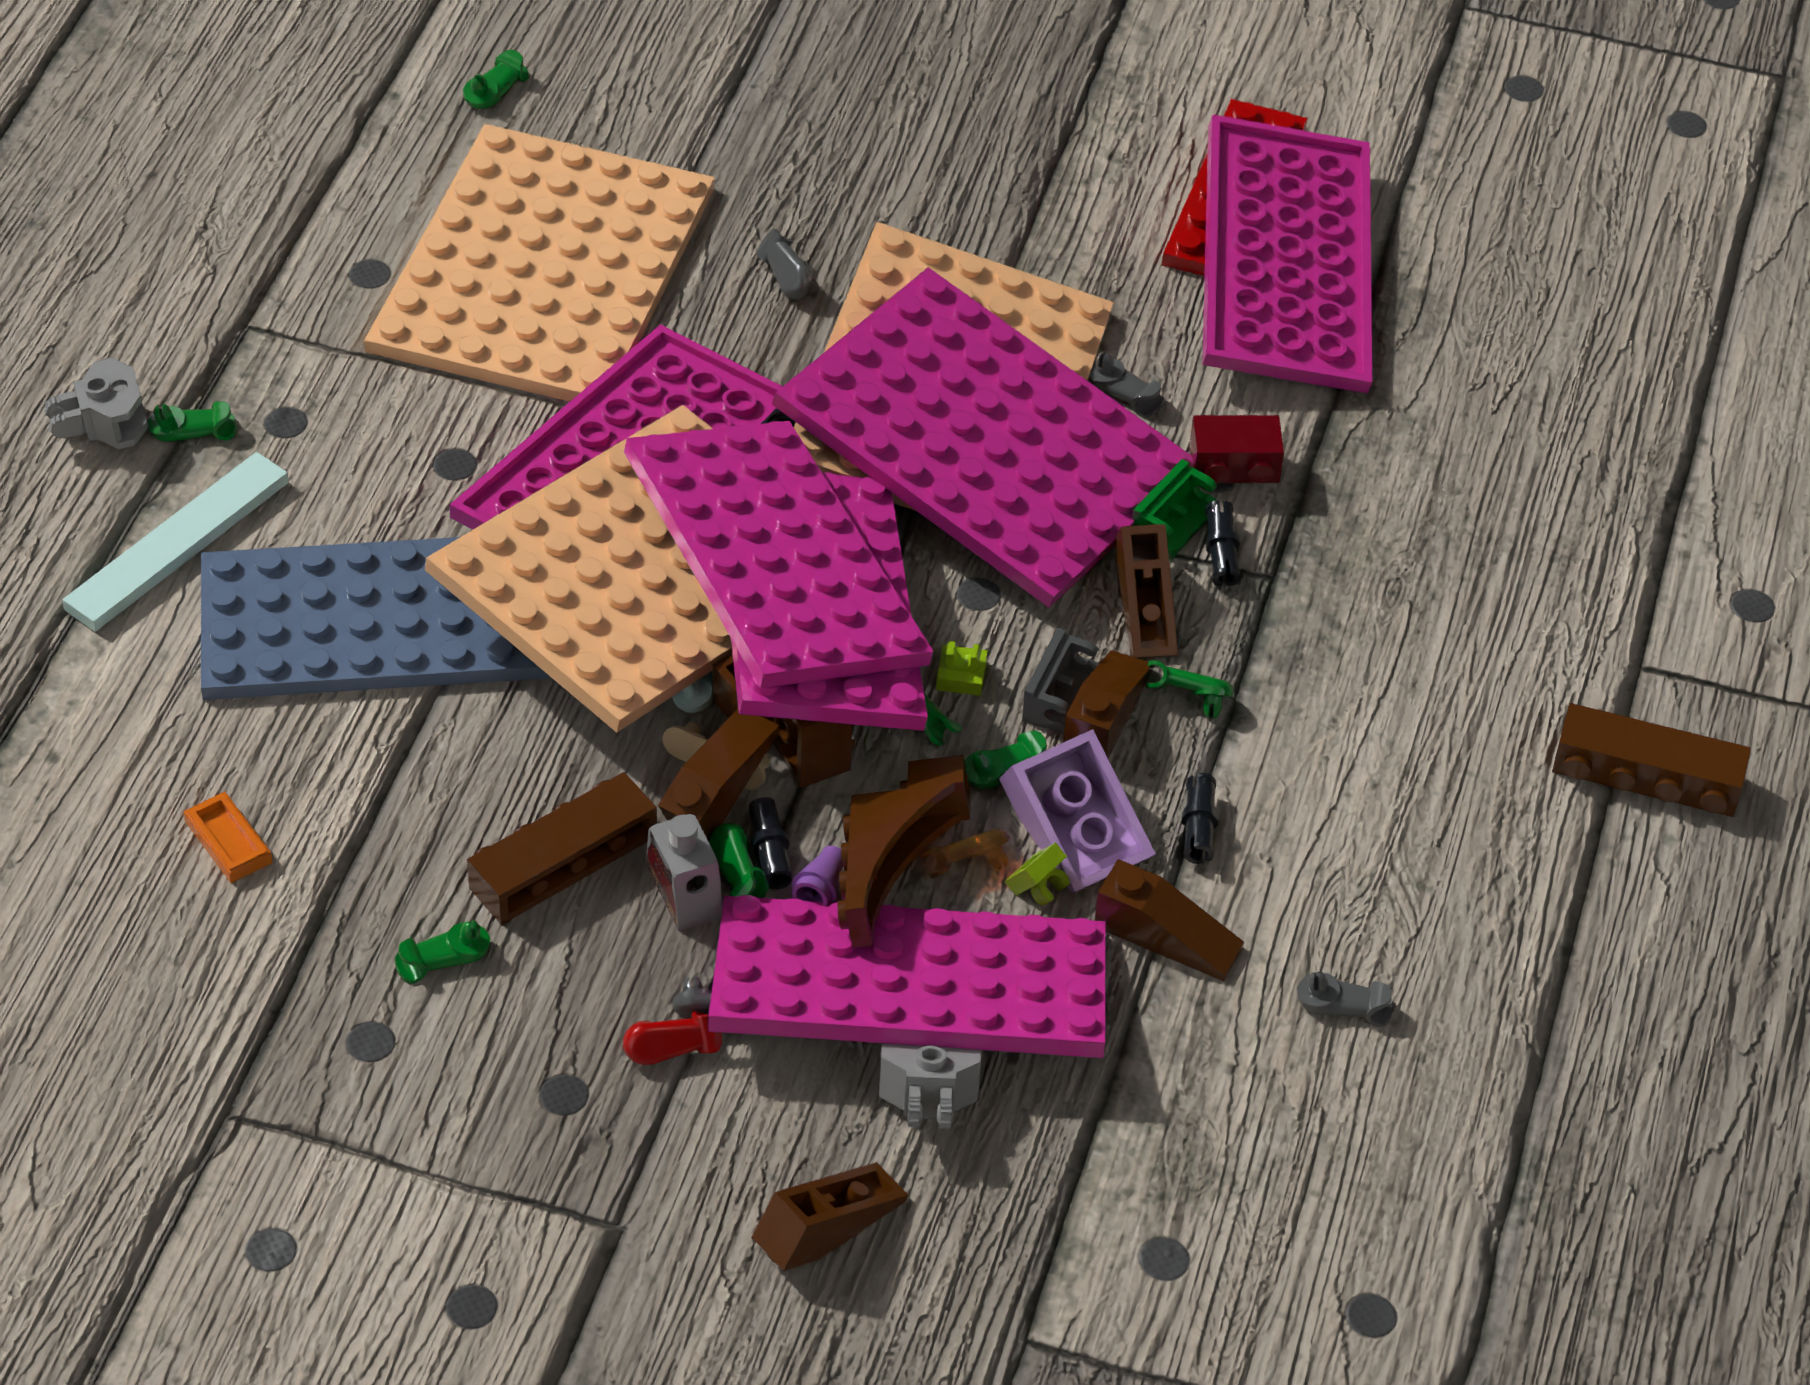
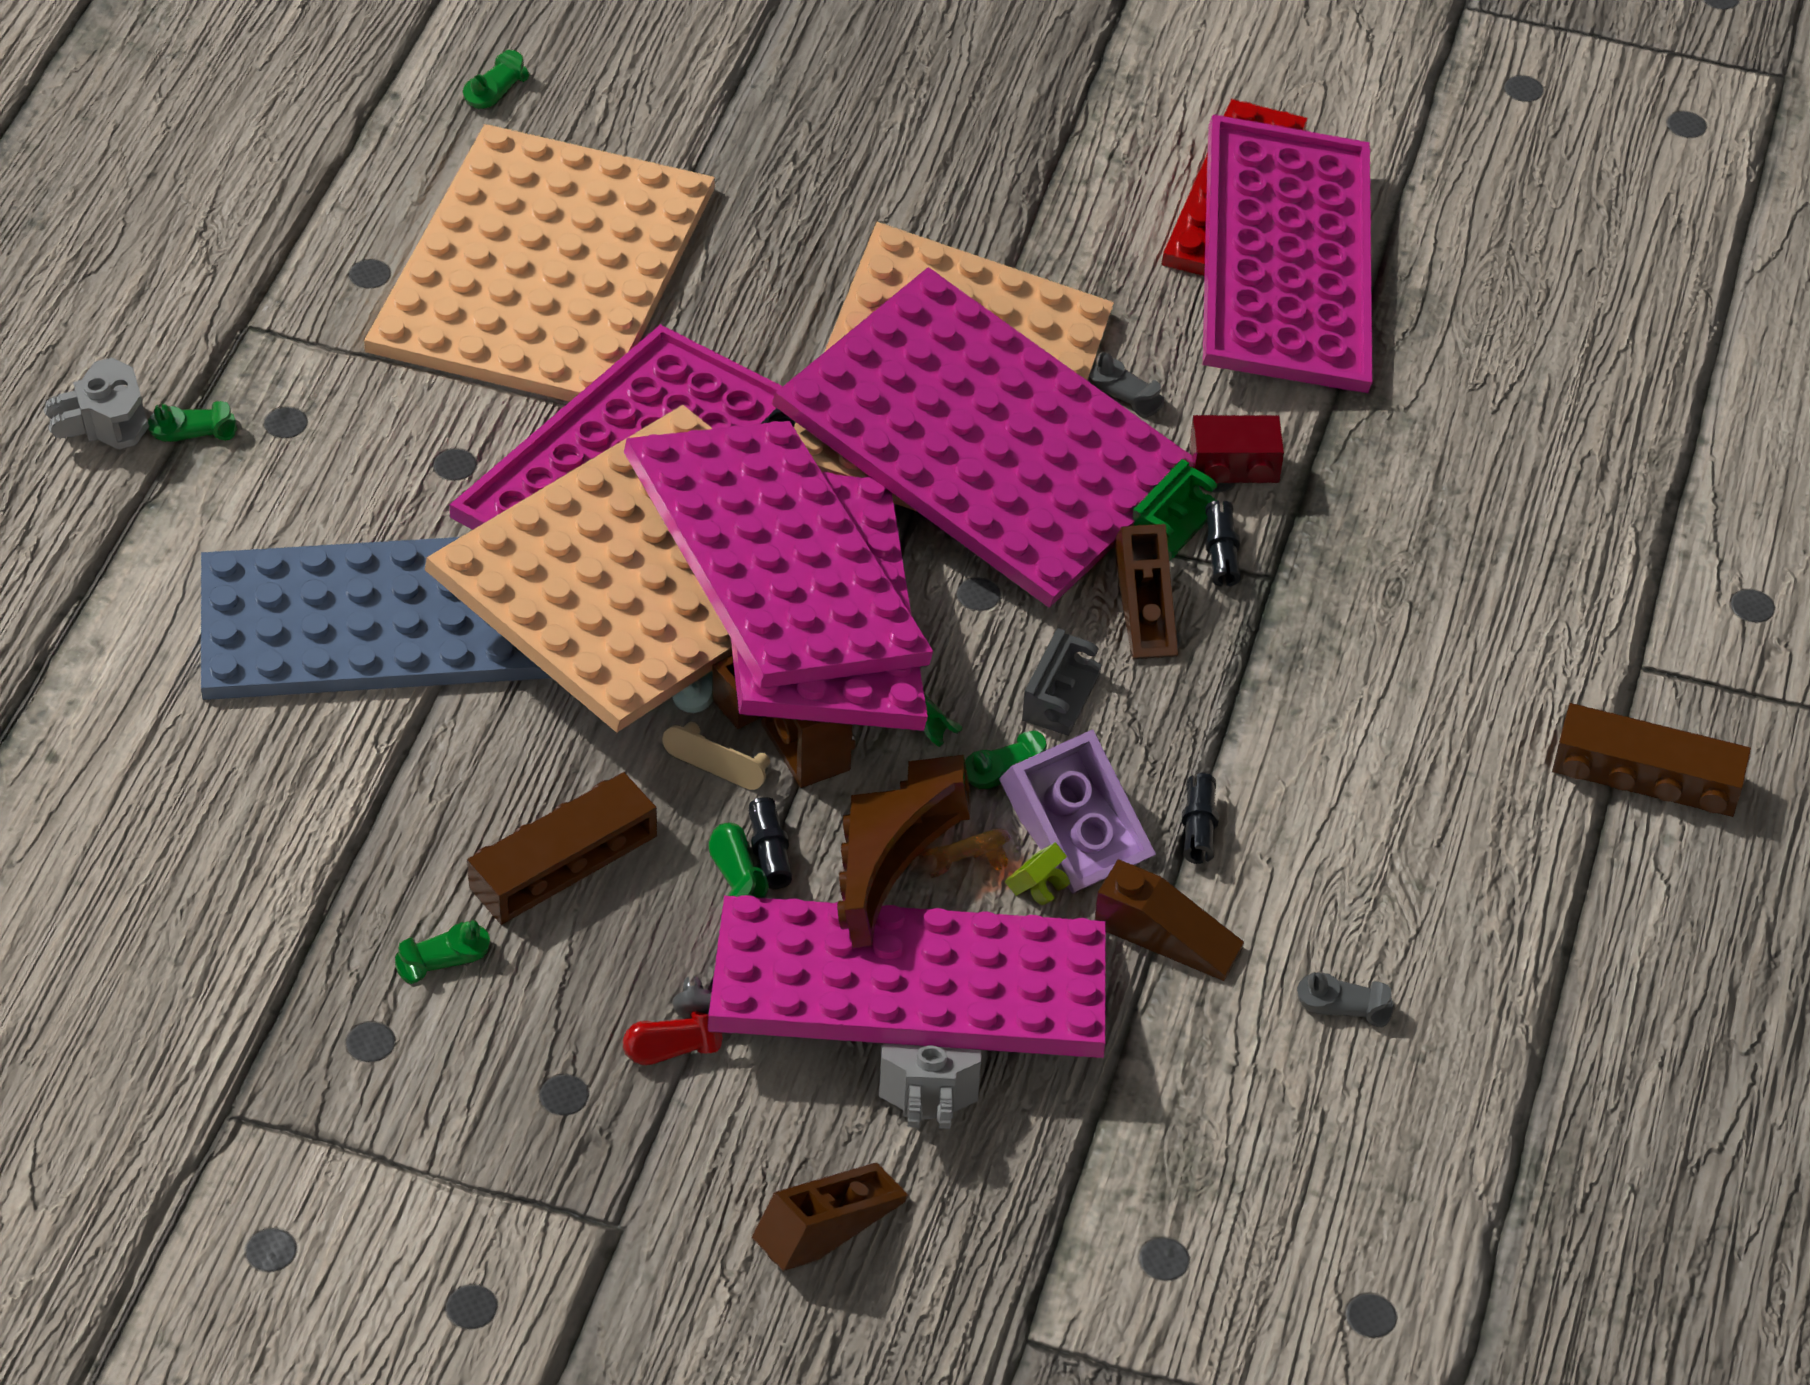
light aqua tile [62,451,289,632] -> none
orange tile [183,791,273,883] -> none
light grey torso [646,814,722,931] -> none
reddish brown slope [658,708,781,842] -> none
dark grey piece [756,229,819,300] -> none
medium lavender cone [792,846,844,906] -> none
lime tile [936,641,988,696] -> none
reddish brown slope [1063,650,1153,759] -> none
green piece [1146,660,1234,719] -> none

